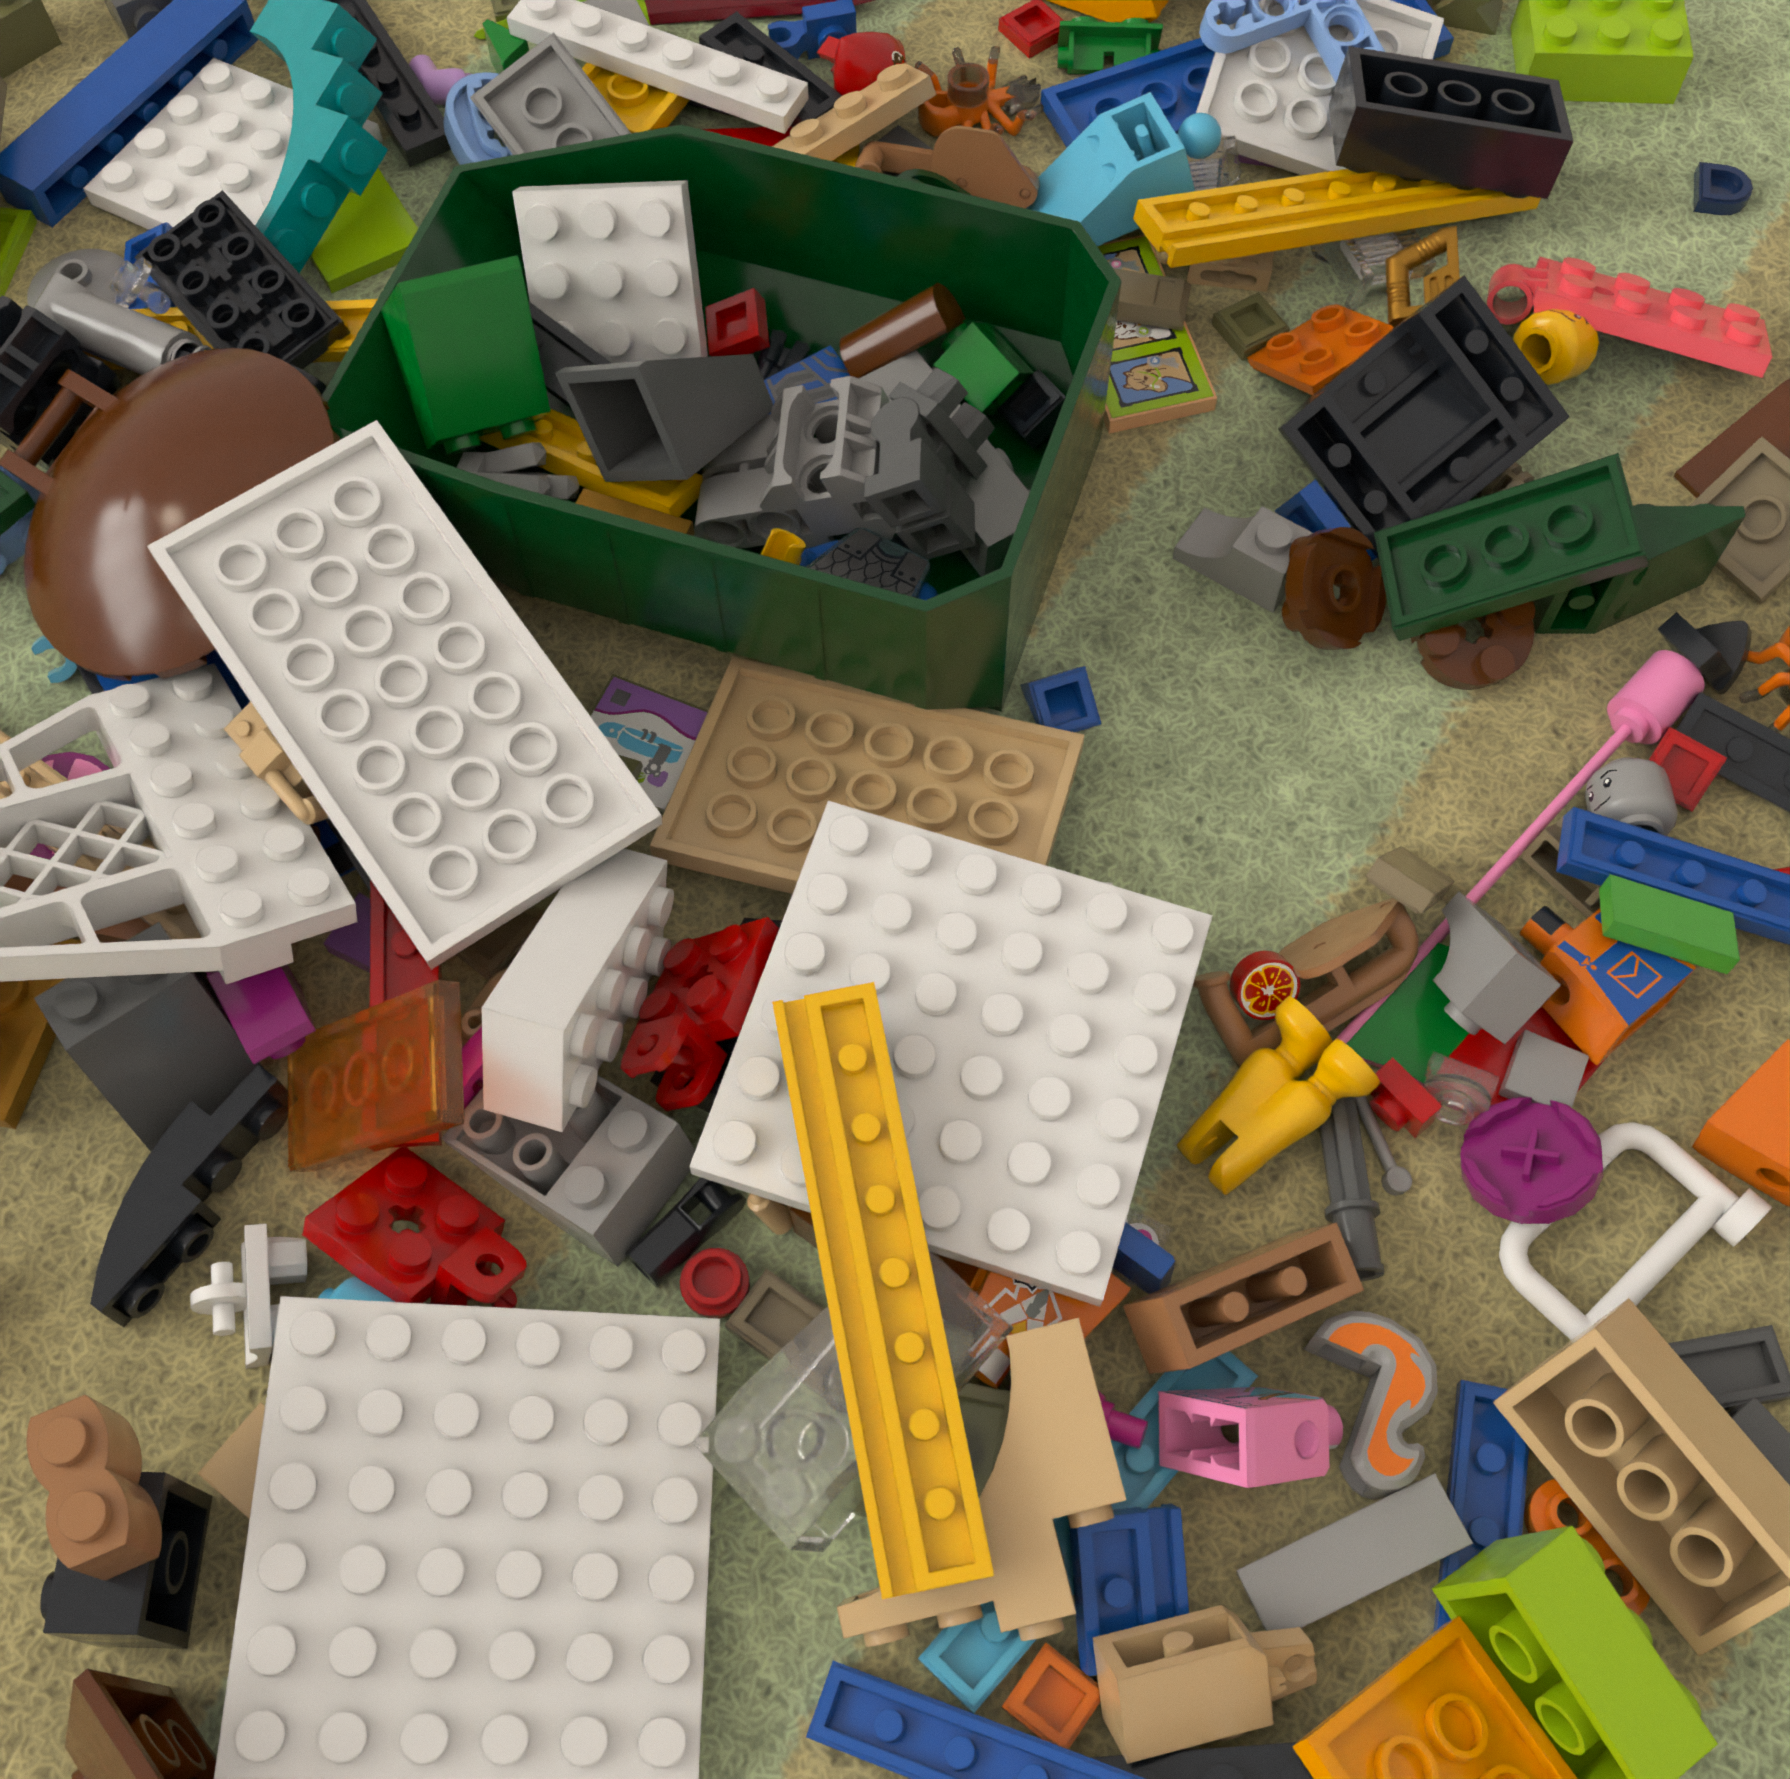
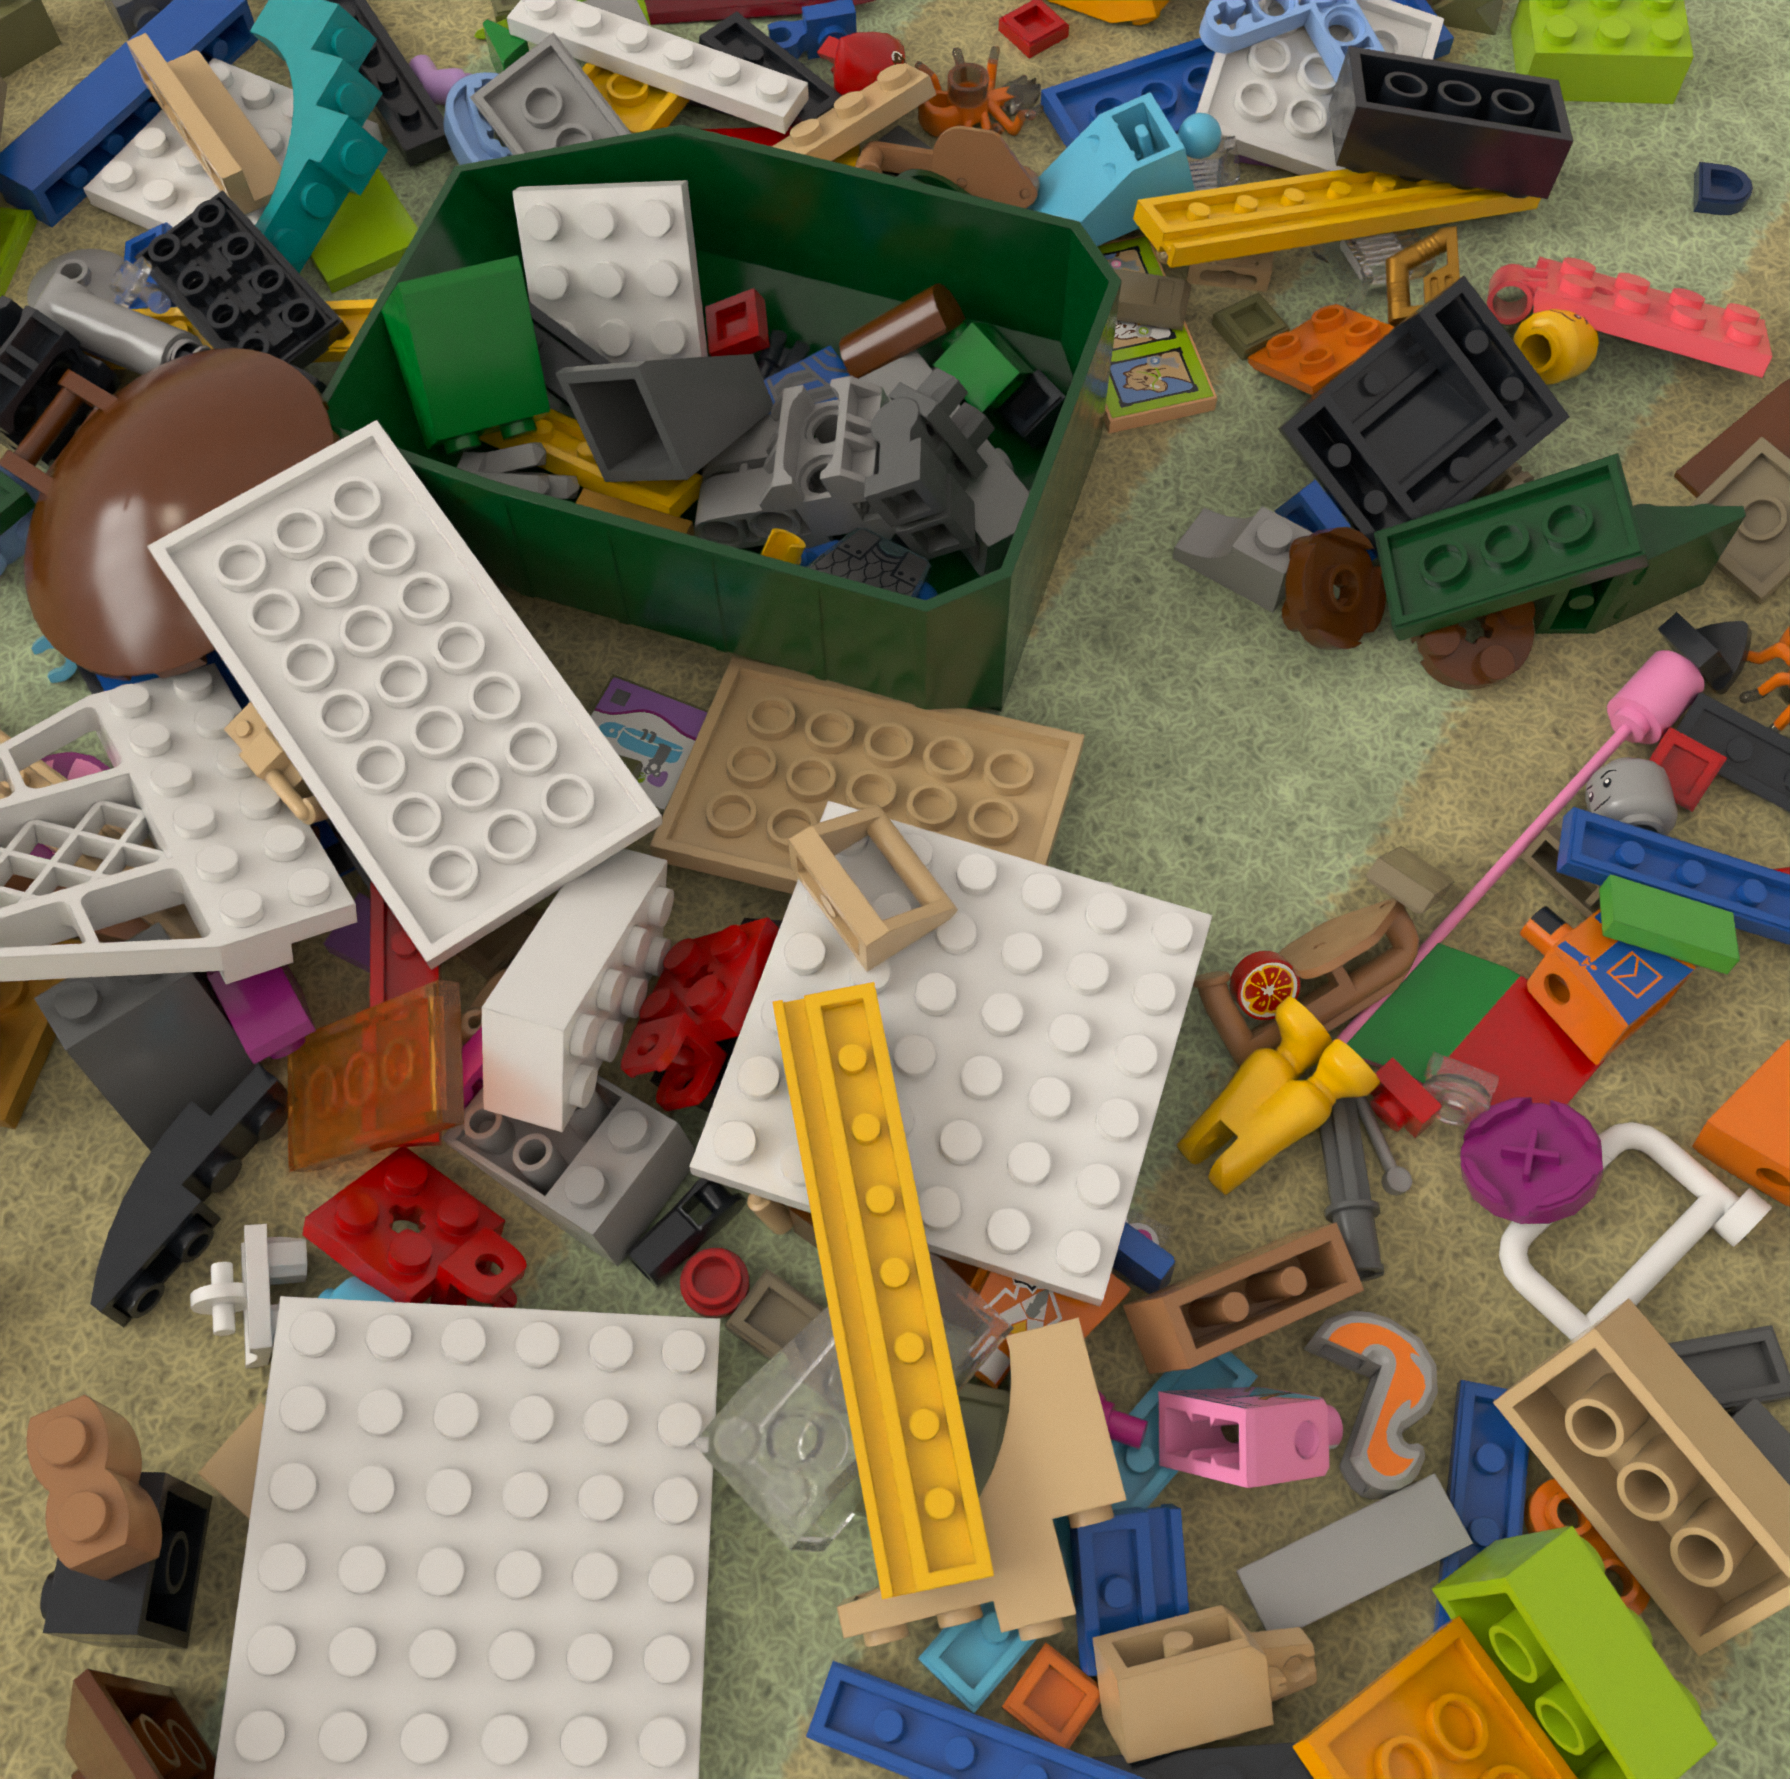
blue slope [1020,666,1102,732] -> none
green hinge [1057,16,1163,74] -> none
light grey arch [1433,892,1561,1044] -> none
light grey tile [1498,1030,1589,1108] -> none
none -> tan panel [126,33,282,215]
none -> tan tile [788,805,958,972]

